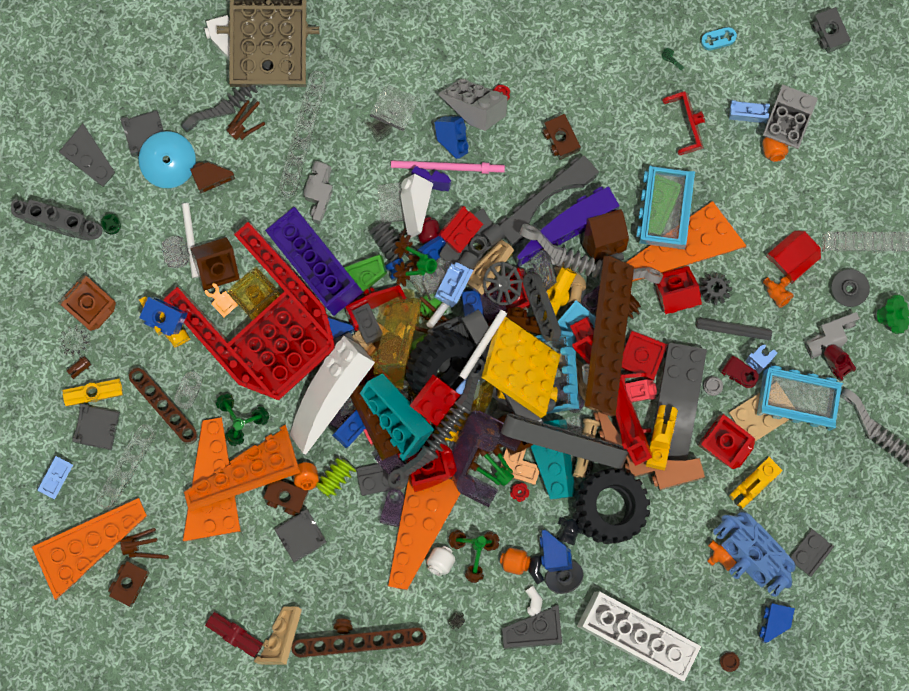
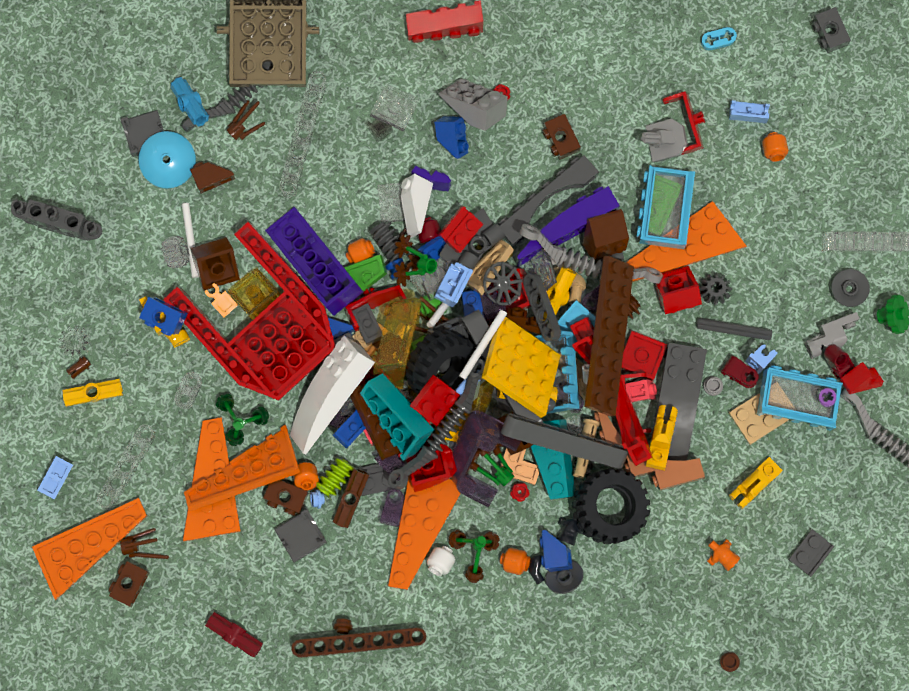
dark orange slope [58,275,116,331] -> none
dark grey wing [59,124,115,187] -> none
dark grey piece [72,404,120,450] -> none
dark green wheel [101,213,121,235] -> none
reddish brown beam [129,368,198,445] -> none
white slope [204,15,230,61] -> none
tan wing [254,606,302,665] -> none
light grey plate [304,161,333,225] -> none
bright pink bar [391,160,505,174] -> none
clear smoke plate [447,611,465,630] -> none
dark grey wing [502,605,562,649] -> none
white arm [525,586,543,616] -> none
white slope [577,592,701,681] -> none
clear green hand [662,48,684,71] -> none
red slope [698,414,755,469] -> none
medium blue piece [713,512,796,597] -> none
blue slope [759,603,795,643] -> none
light grey slope [763,84,818,149] -> none
orange piece [763,277,794,308] -> none
red slope [766,231,821,284] -> none
none -> dark azure piece [171,77,209,127]
none -> light blue plate [310,489,325,509]
none -> reddish brown piece [333,468,370,528]
none -> orange head [346,238,375,264]
none -> wedge [406,0,483,43]
none -> light grey piece [640,119,688,162]
none -> medium lavender bush [819,388,836,407]
none -> red slope [840,362,884,394]

